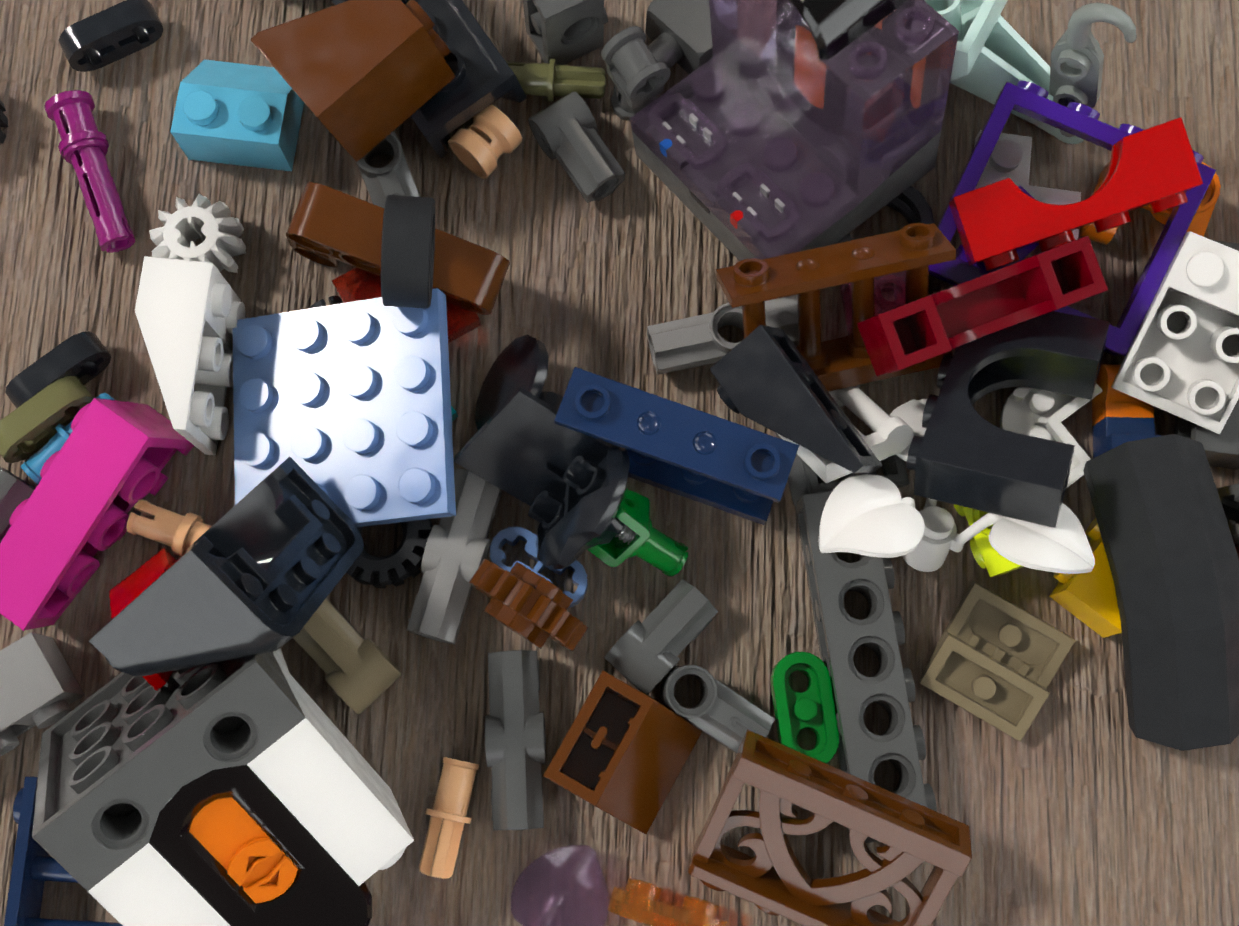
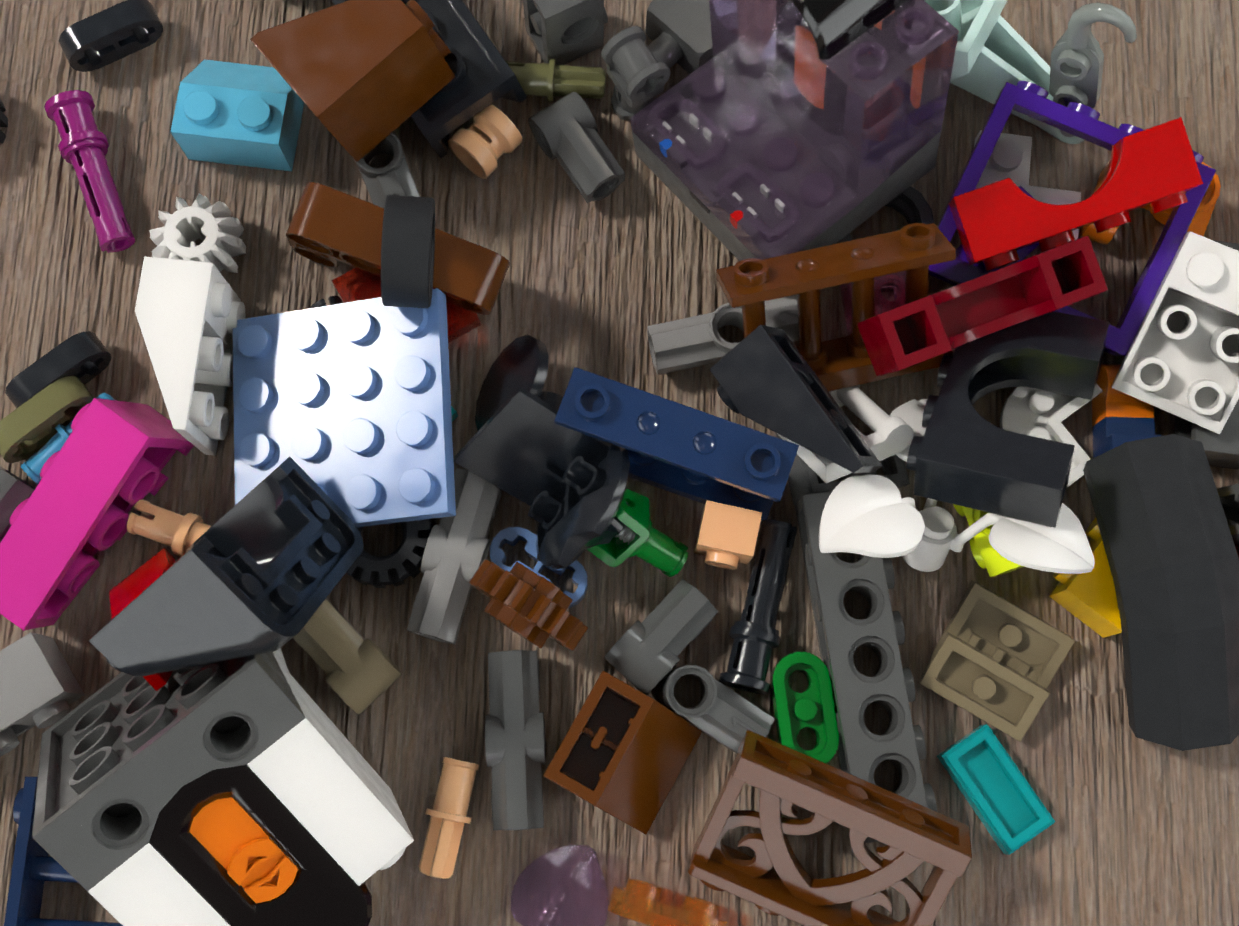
none -> light nougat plate [694,500,762,570]
none -> black pin [719,519,798,695]
none -> teal tile [937,724,1055,855]

